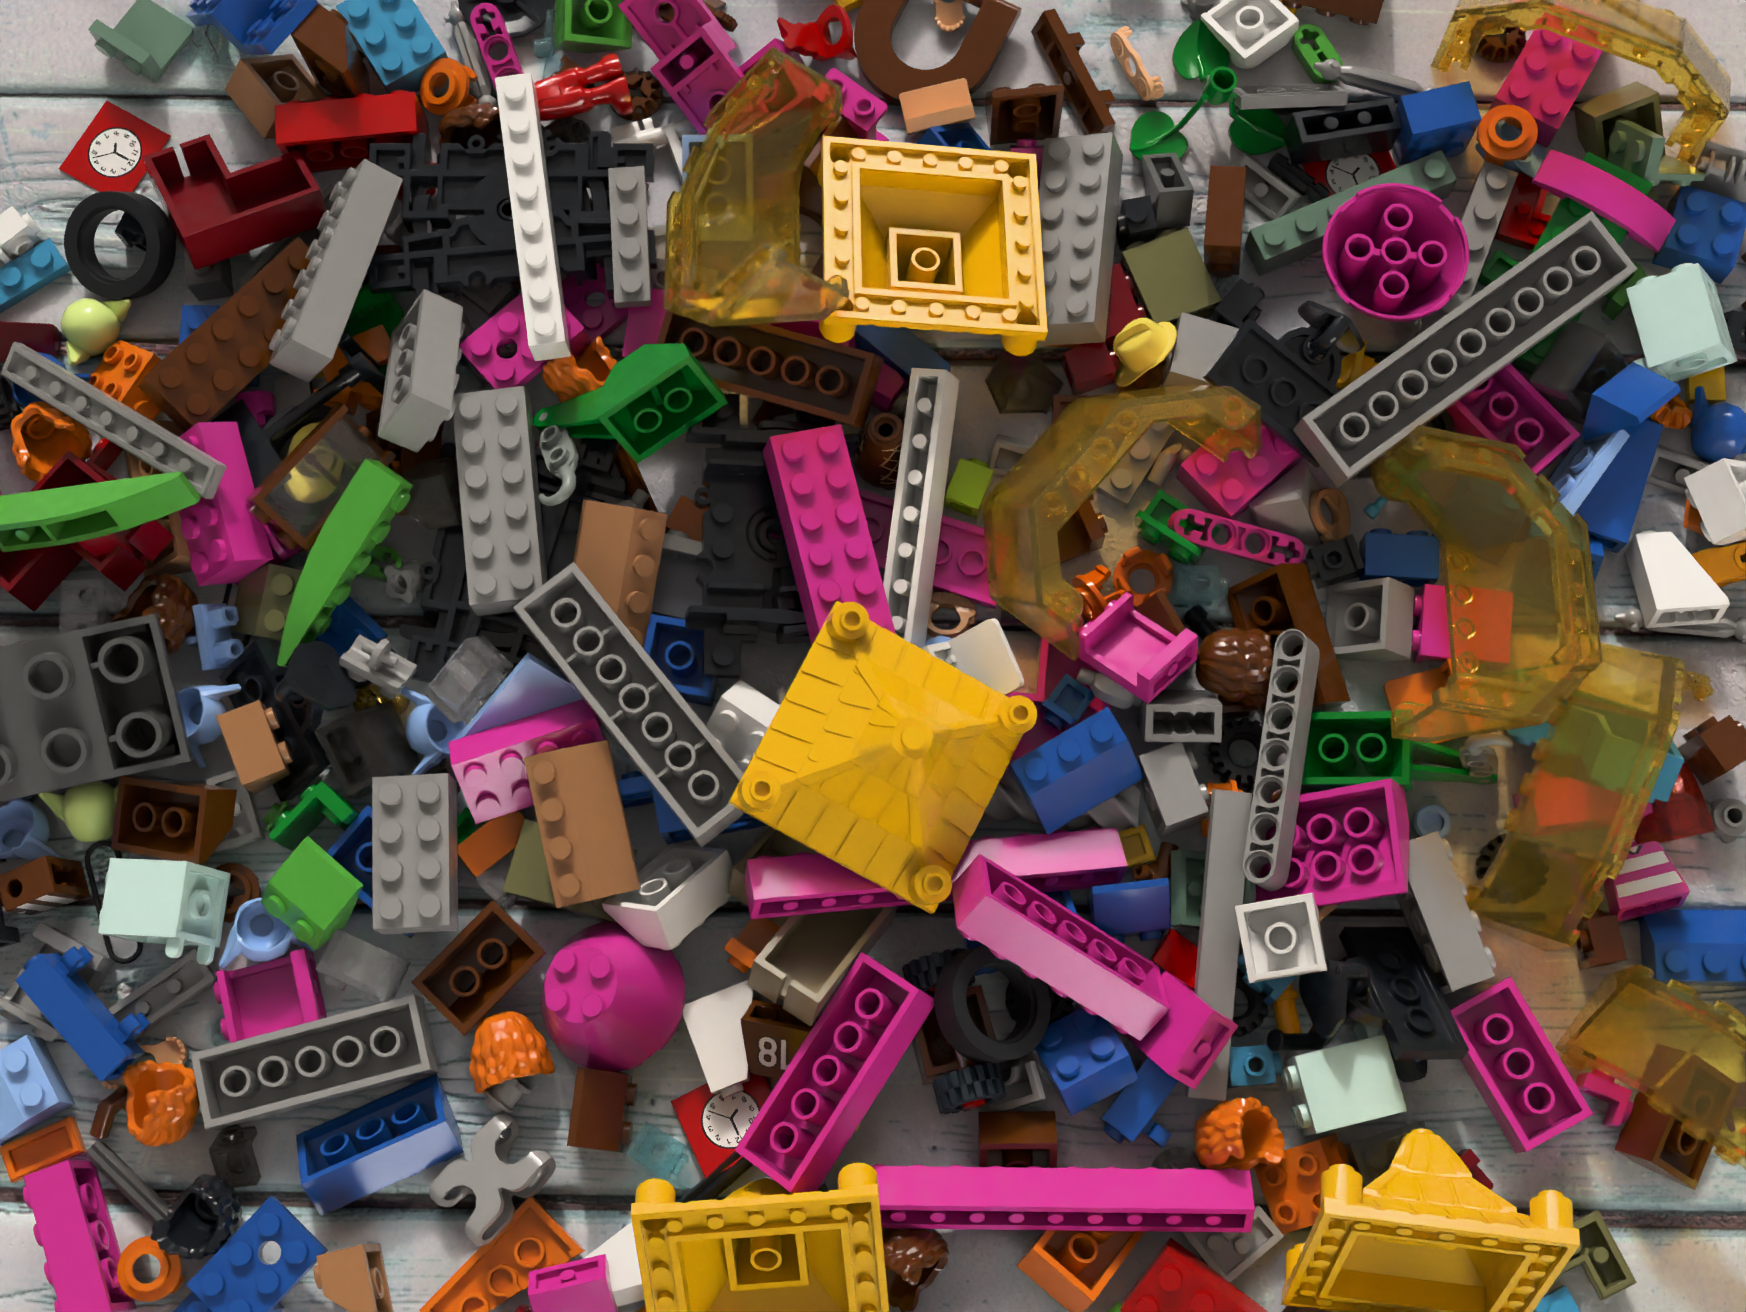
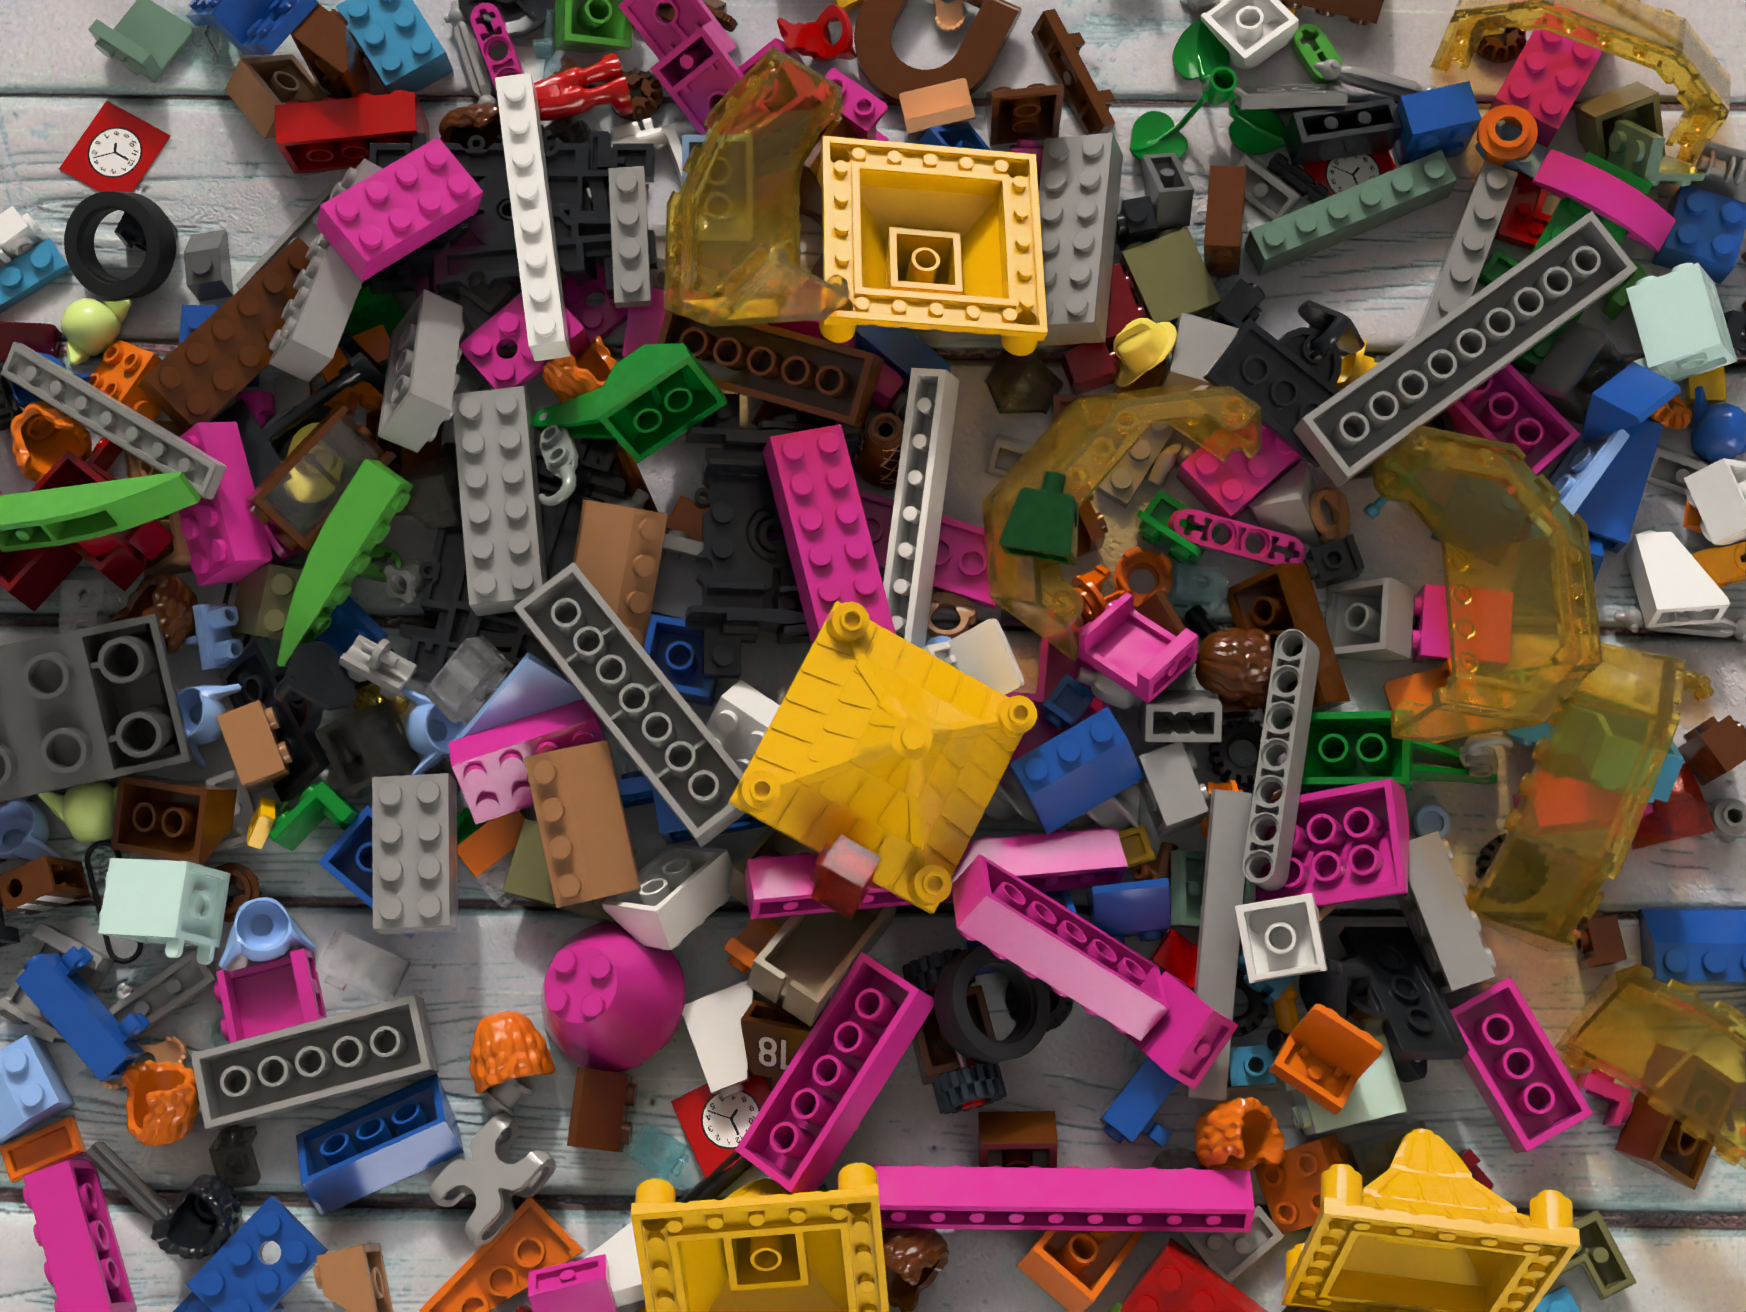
reddish brown arm [90,1087,128,1139] -> none
orange piece [117,1236,185,1302] -> none
dark red piece [143,134,326,270] -> none
bright green slope [261,837,363,951] -> none
reddish brown slope [411,900,546,1036] -> none
orange piece [420,58,478,116] -> none
lime brick [944,458,994,519] -> none
light grey slope [983,1052,1045,1112] -> none
blue brick [1033,1007,1138,1116] -> none
light nougat piece [1110,26,1164,101] -> none
dark pink cone [1322,183,1469,322] -> none
blue brick [1359,528,1439,588] -> none
dark pink torso [1600,829,1690,922] -> none
none -> yellow tile [247,796,275,850]
none -> dark pink brick [316,137,483,282]
none -> clear red brick [810,834,882,920]
none -> dark green torso [999,471,1079,566]
none -> orange bracket [1269,1004,1383,1115]

